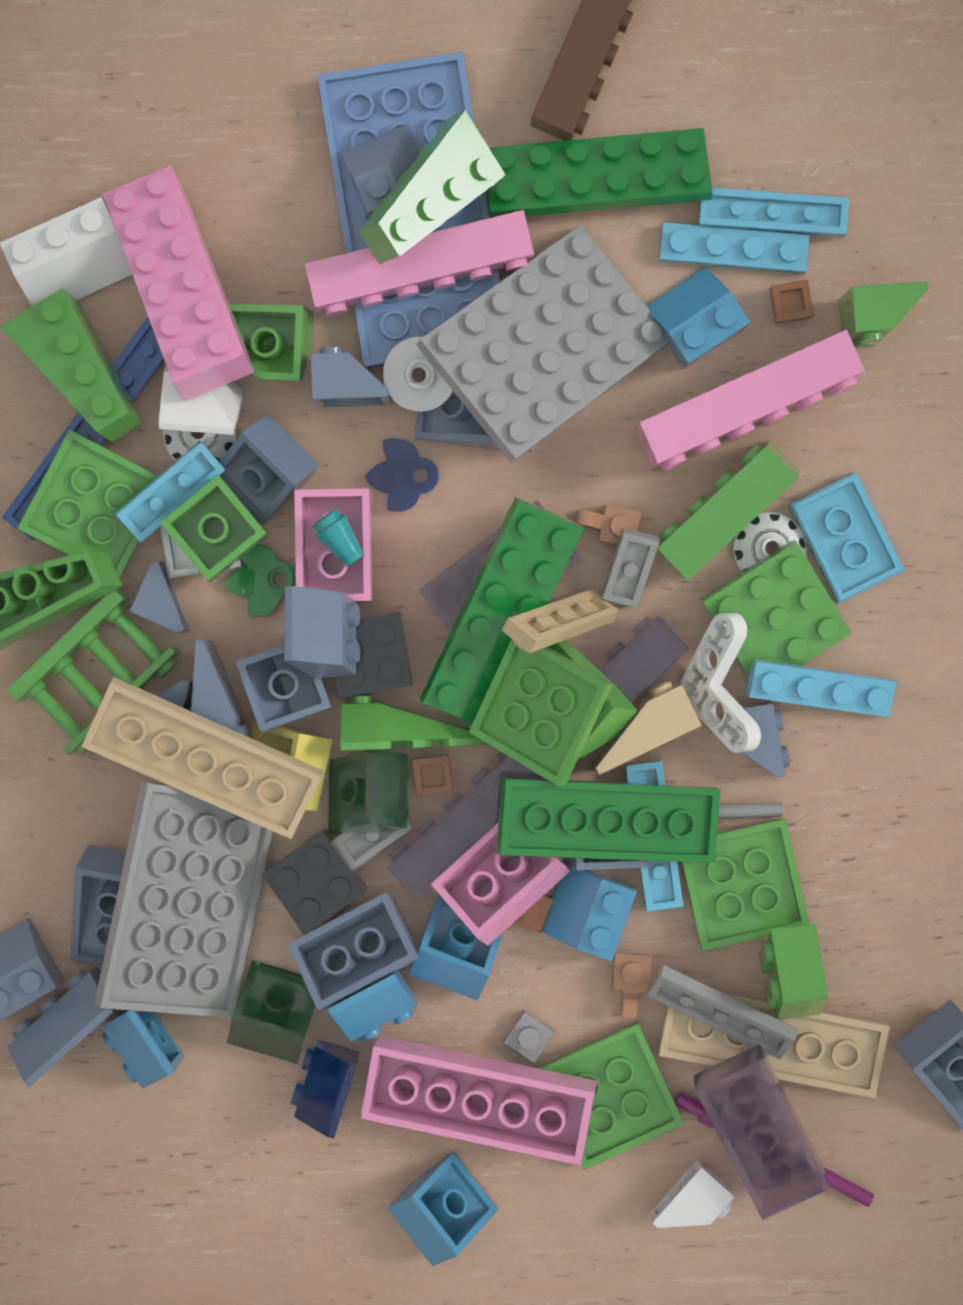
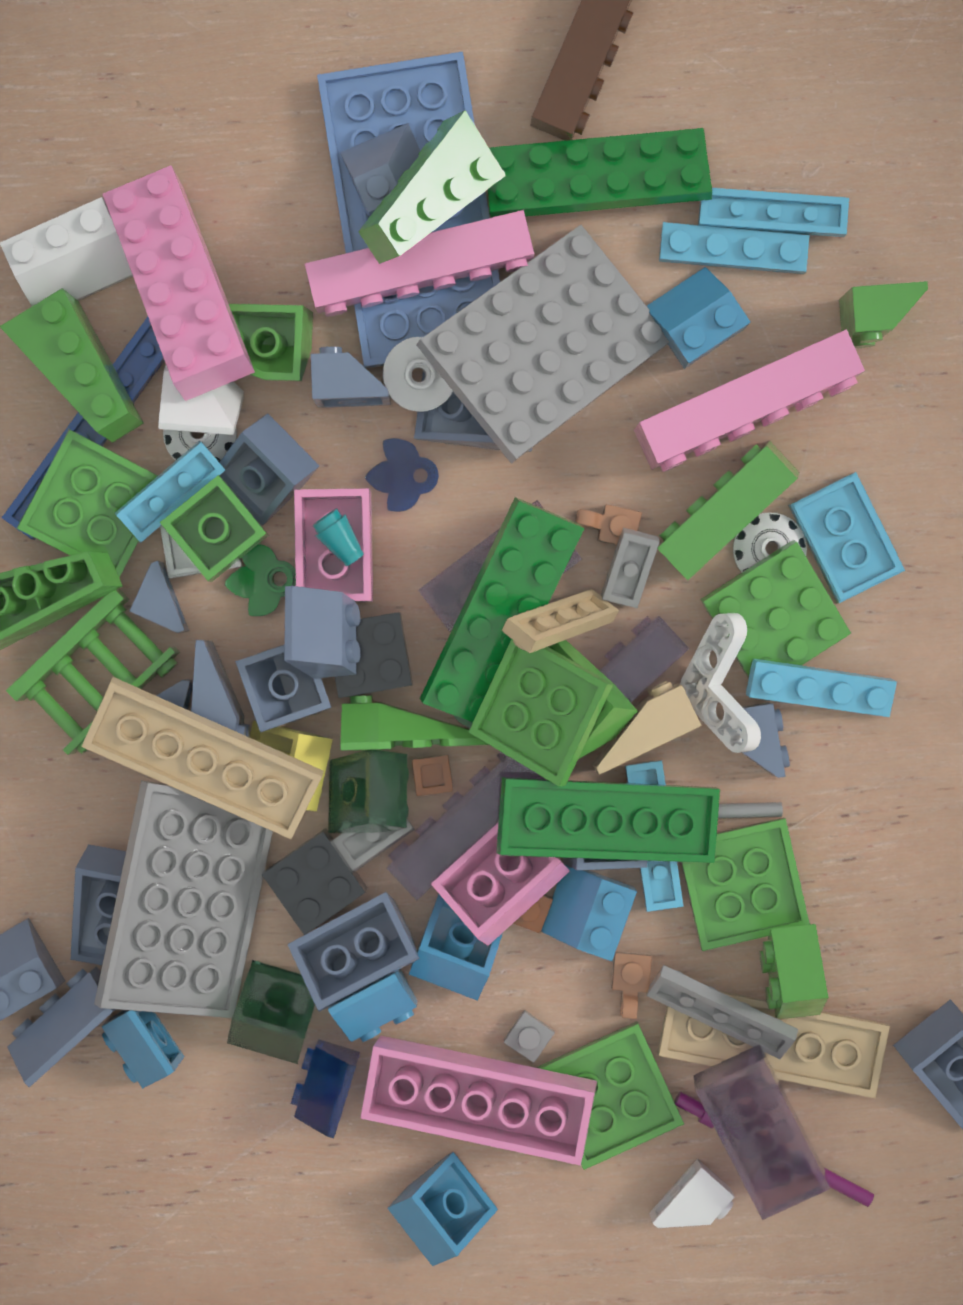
dark orange plate [769,280,814,324] -> none

